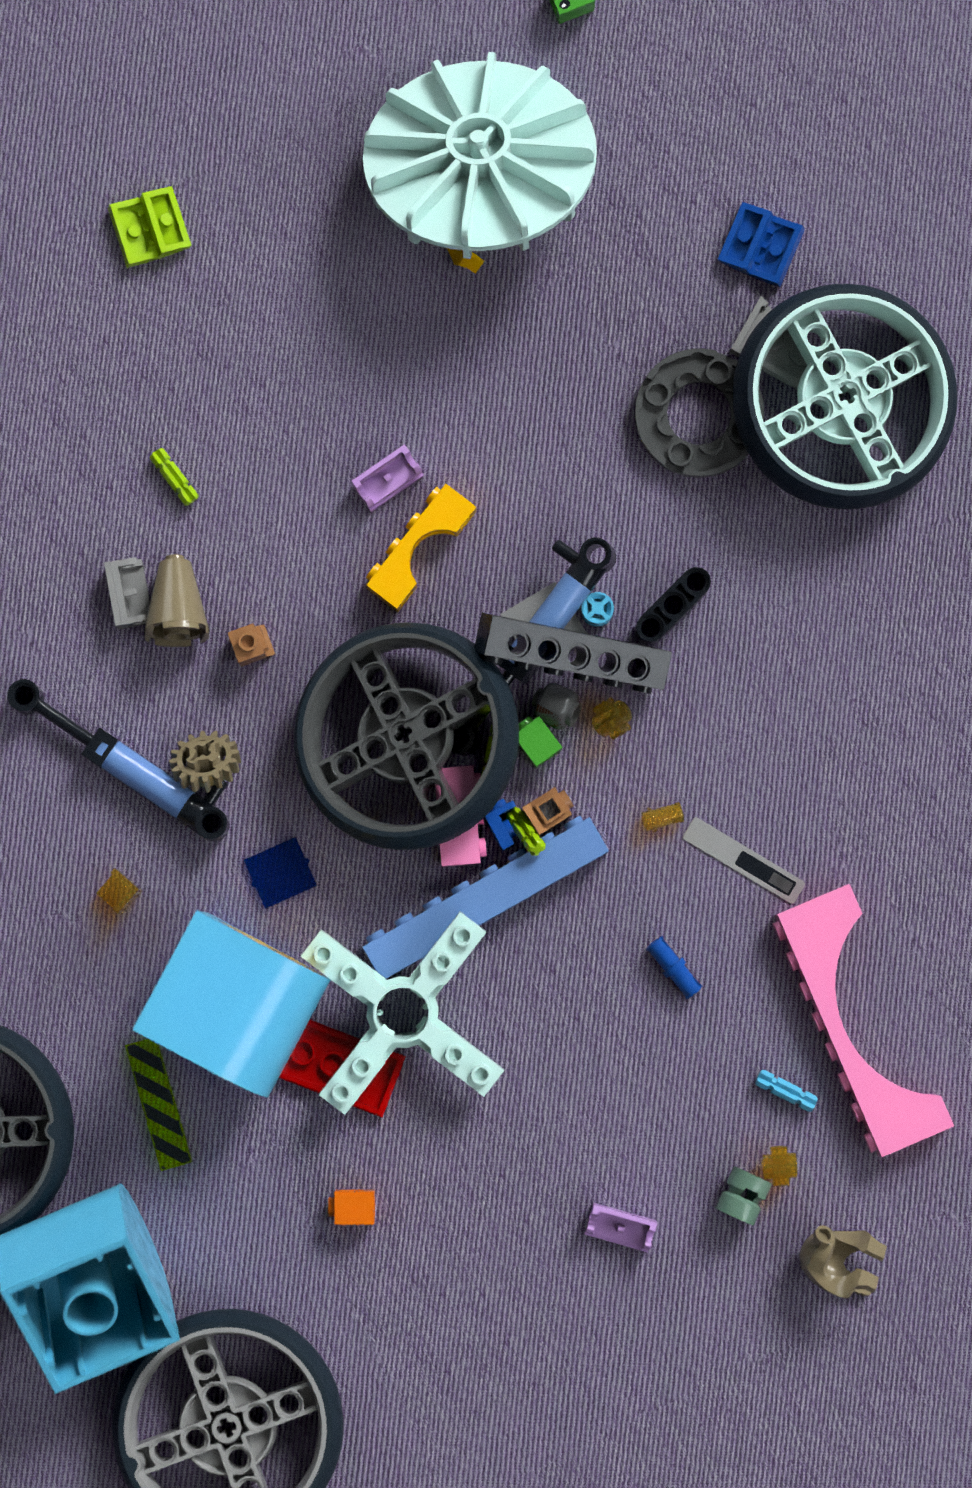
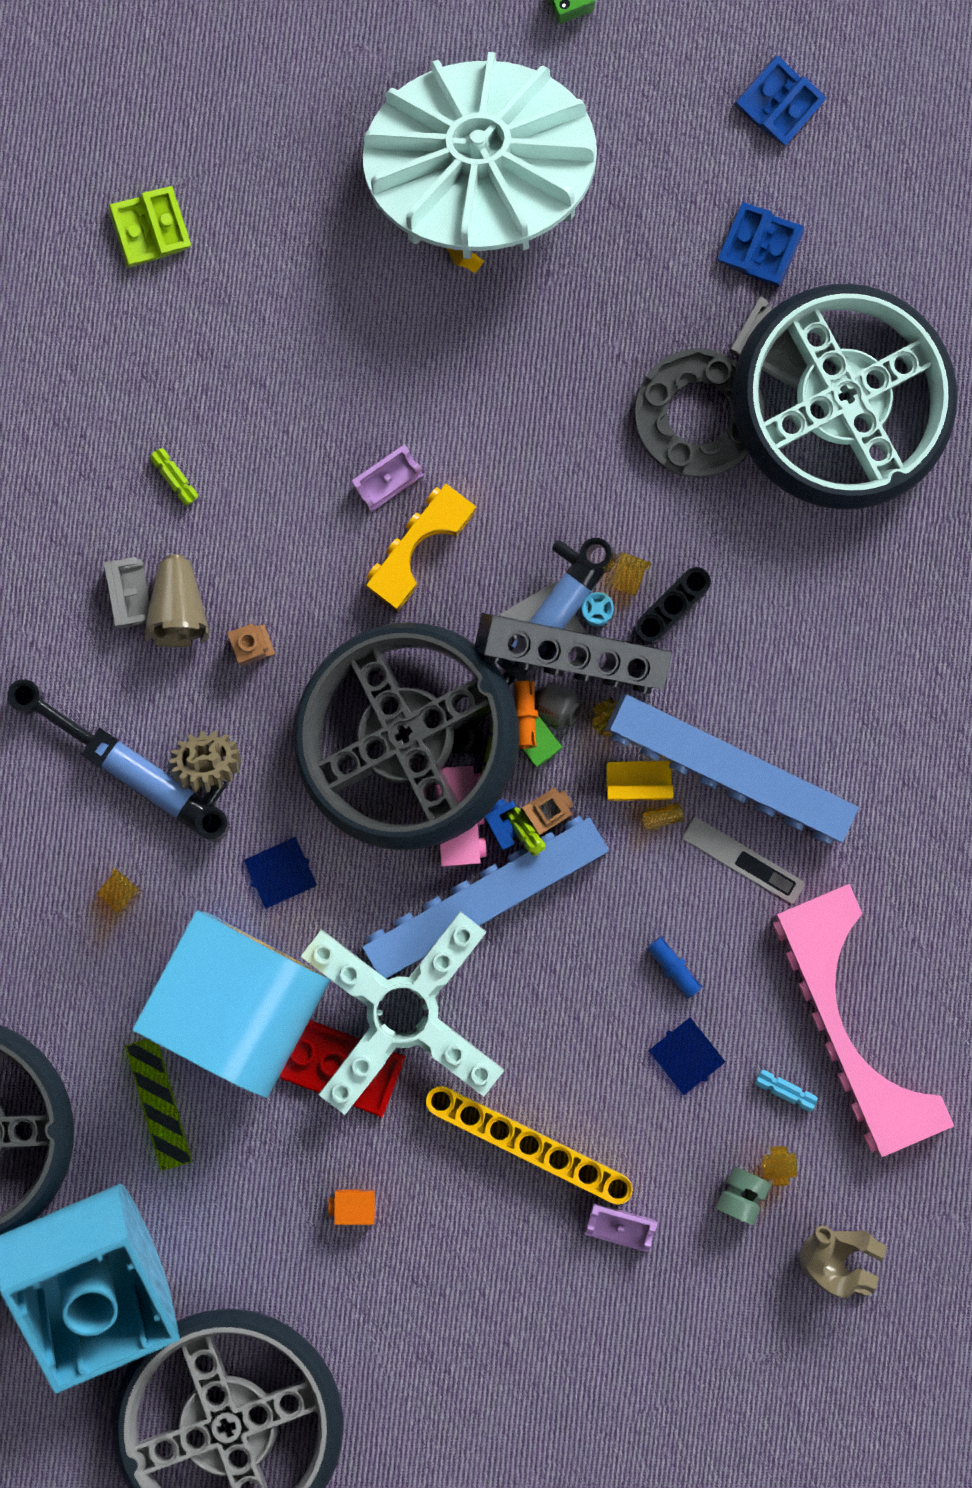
none -> yellow beam [426,1086,633,1204]
none -> orange pin [514,681,539,749]
none -> clear yellow panel [604,552,652,596]
none -> medium blue brick [605,694,859,845]
none -> yellow panel [606,761,673,801]
none -> clear blue piece [648,1017,726,1095]
none -> blue slope [733,55,827,146]

